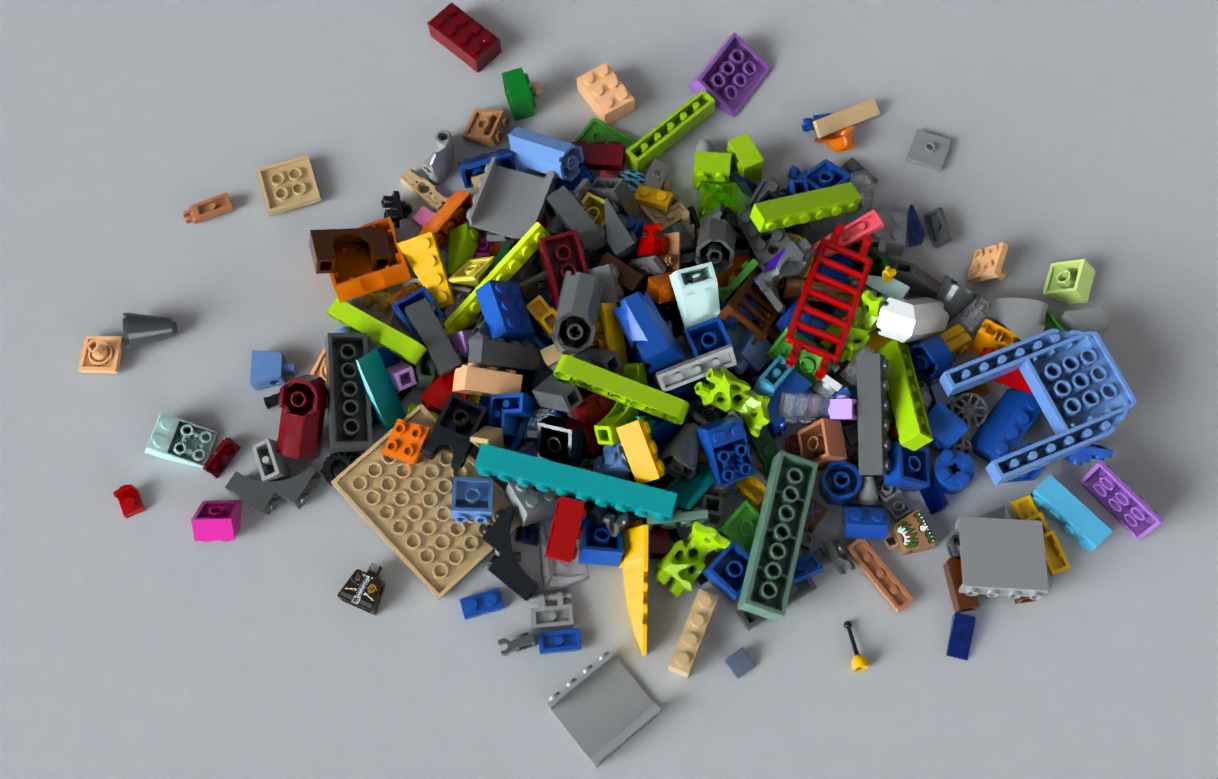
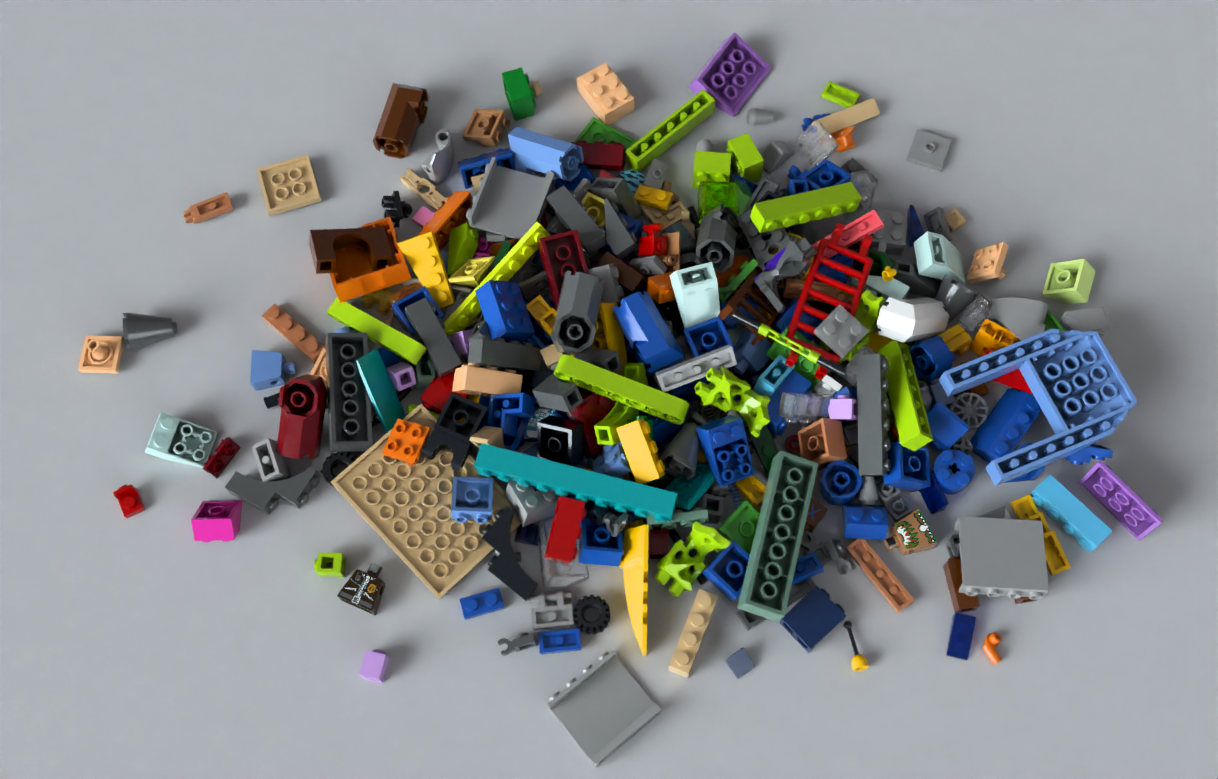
dark red brick [428,2,502,73] -> none
none -> nougat plate [262,304,326,363]
none -> lime brick [314,553,347,578]
none -> lavender brick [359,649,390,683]
none -> reddish brown brick [373,83,429,159]
none -> black tyre [573,595,610,635]
none -> piece [733,311,847,377]
none -> light grey cone [746,108,774,126]
none -> light grey slope [762,141,795,175]
none -> dark blue panel [779,586,846,653]
none -> clear tile [793,120,840,169]
none -> light grey plate [813,304,869,359]
none -> lime plate [821,81,861,108]
none -> light aqua slope [914,231,966,285]
none -> tan tile [945,208,967,233]
none -> orange arm [983,632,1002,665]

